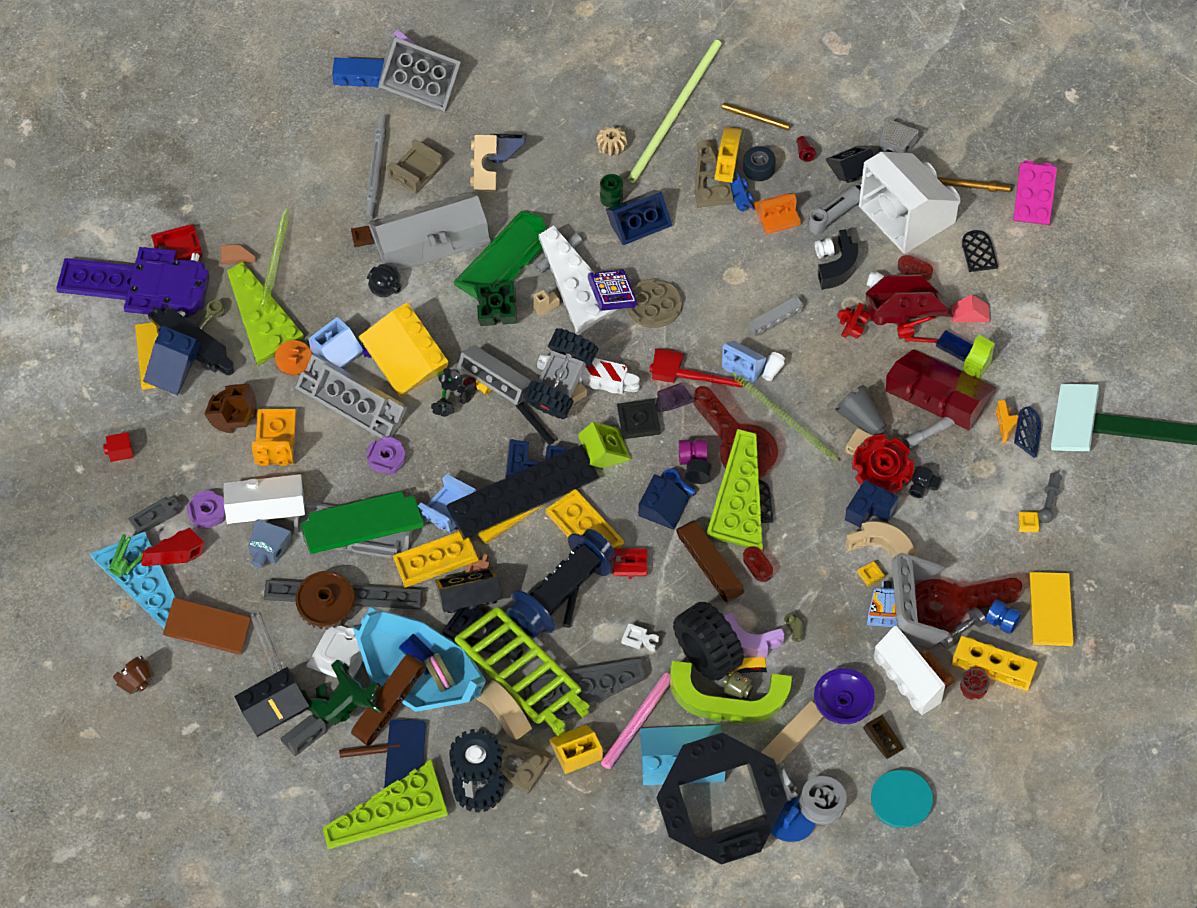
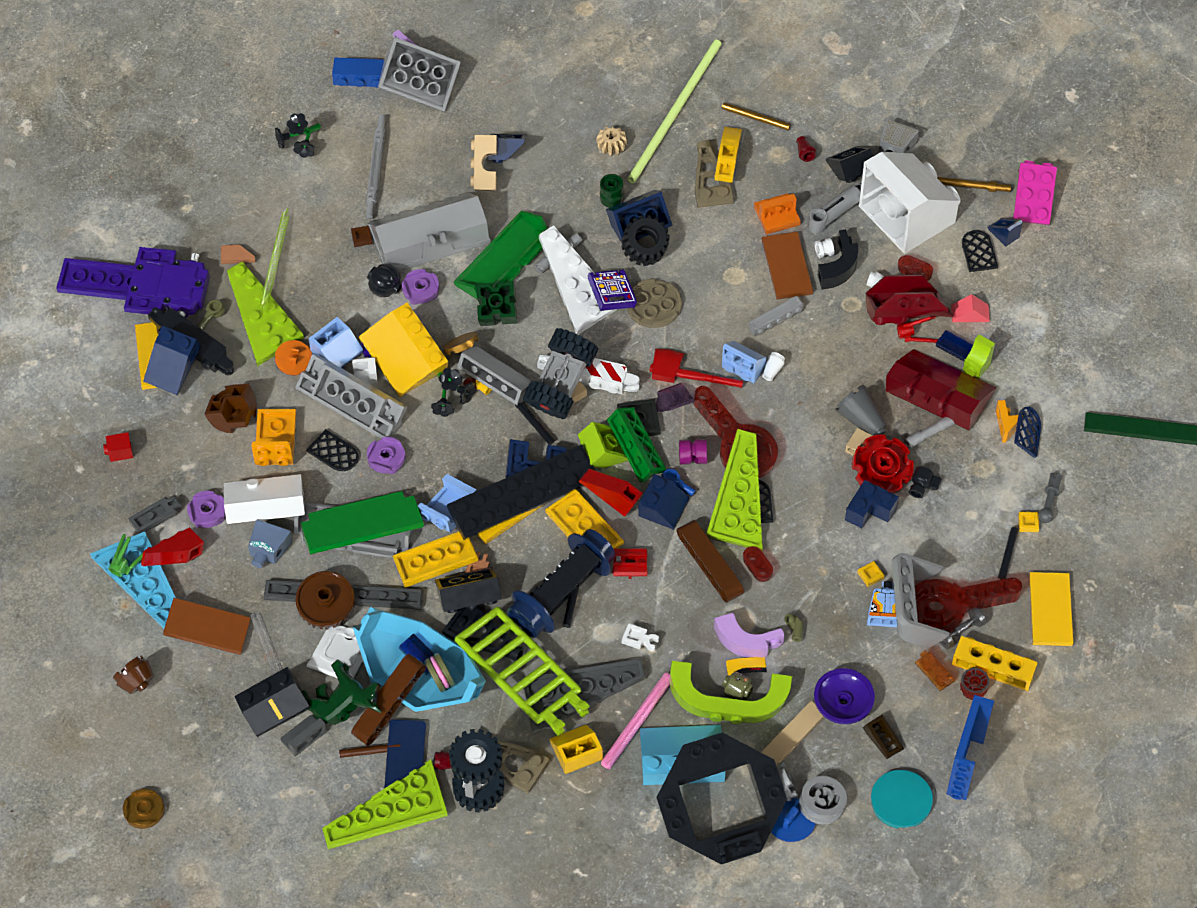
red container [151,224,203,260] -> none
dark tan panel [387,139,443,194] -> none
tan arch [476,680,532,740] -> none
tan piece [533,290,560,316] -> none
black tyre [673,602,744,681] -> none
black piece [685,459,712,484] -> none
blue hinge [729,173,755,211] -> none
lime piece [732,372,839,462] -> none
black wheel [743,146,776,181] -> none
red hips [837,302,869,339] -> none
tan arch [845,522,916,559] -> none
white slope [874,625,945,715] -> none
blue wheel [986,599,1022,635] -> none
light aqua tile [1051,384,1099,451] -> none
none -> pearl gold tile [122,788,165,829]
none -> black plant [275,113,321,158]
none -> black window [306,429,358,472]
none -> white panel [352,357,378,384]
none -> medium lavender plate [402,269,439,305]
none -> dark red cone [433,750,452,770]
none -> pearl gold tile [443,332,479,355]
none -> red slope [579,469,643,517]
none -> green fence [607,407,667,482]
none -> black tyre [621,215,670,266]
none -> dark orange tile [762,232,813,300]
none -> blue panel [946,695,994,800]
none -> dark blue slope [987,218,1023,247]
none -> black bar [998,527,1018,580]

